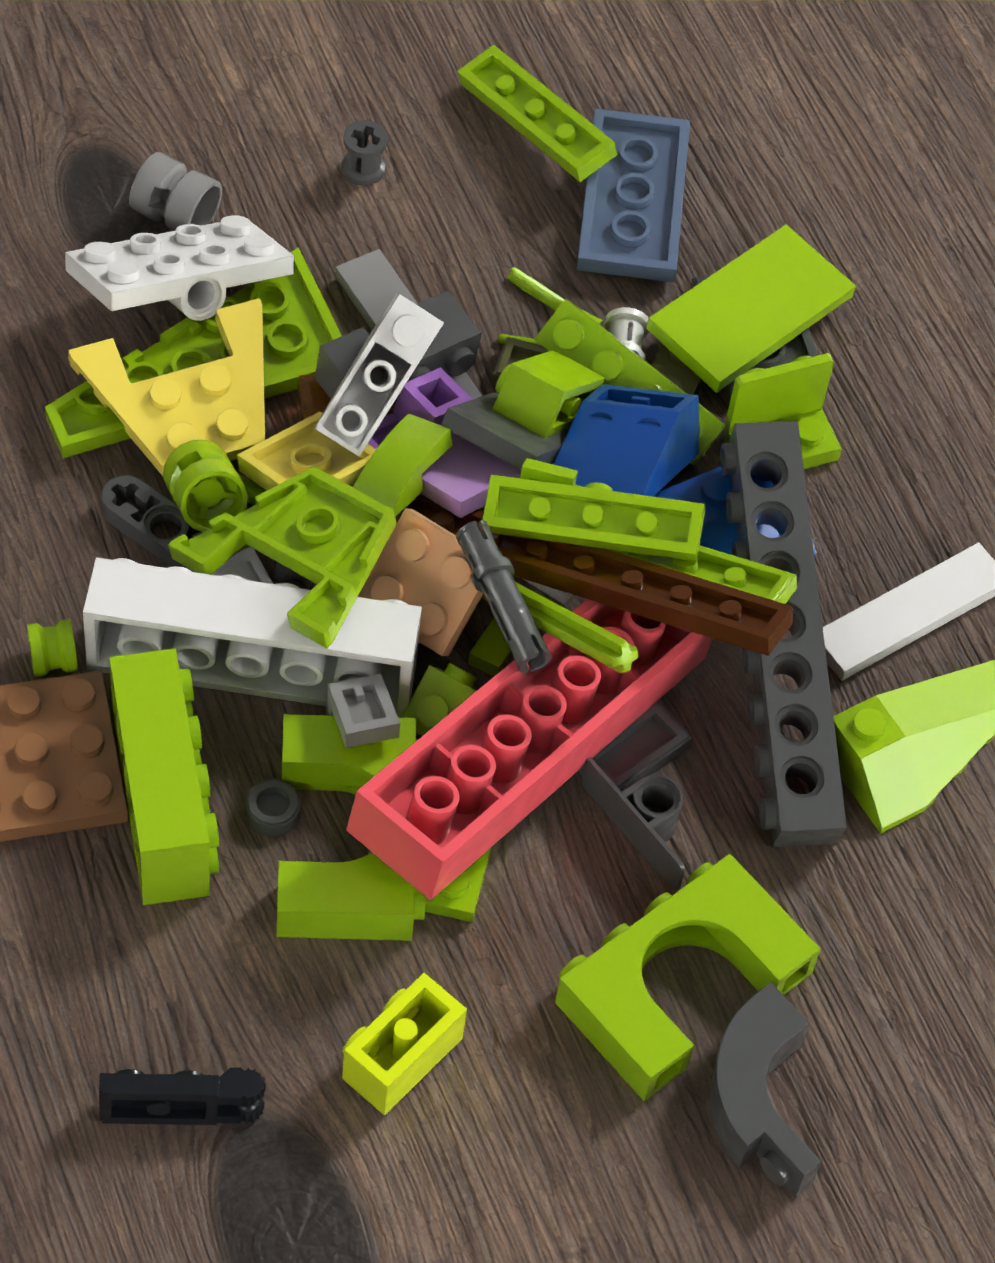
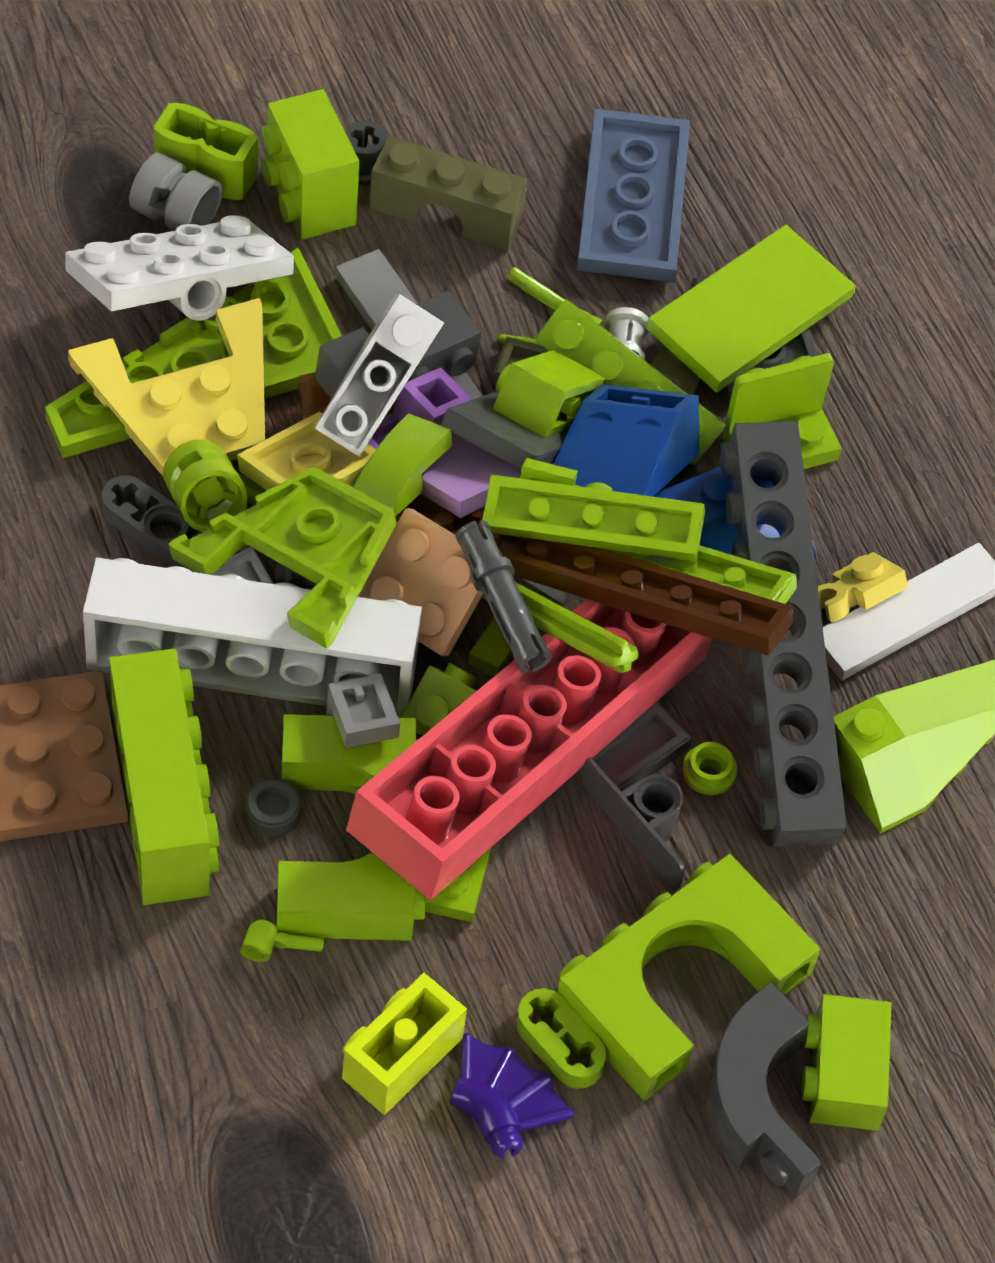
lime wheel [27,618,78,678] -> none
black hinge [99,1067,266,1125] -> none
lime plate [457,45,617,182] -> none
none -> lime brick [153,103,258,200]
none -> lime hand [240,919,324,962]
none -> lime brick [261,89,359,240]
none -> olive arch [369,135,528,252]
none -> dark purple arm [449,1033,574,1158]
none -> lime beam [516,988,606,1089]
none -> lime plate [682,742,737,795]
none -> lime brick [801,994,892,1131]
none -> light yellow plate [818,552,908,623]

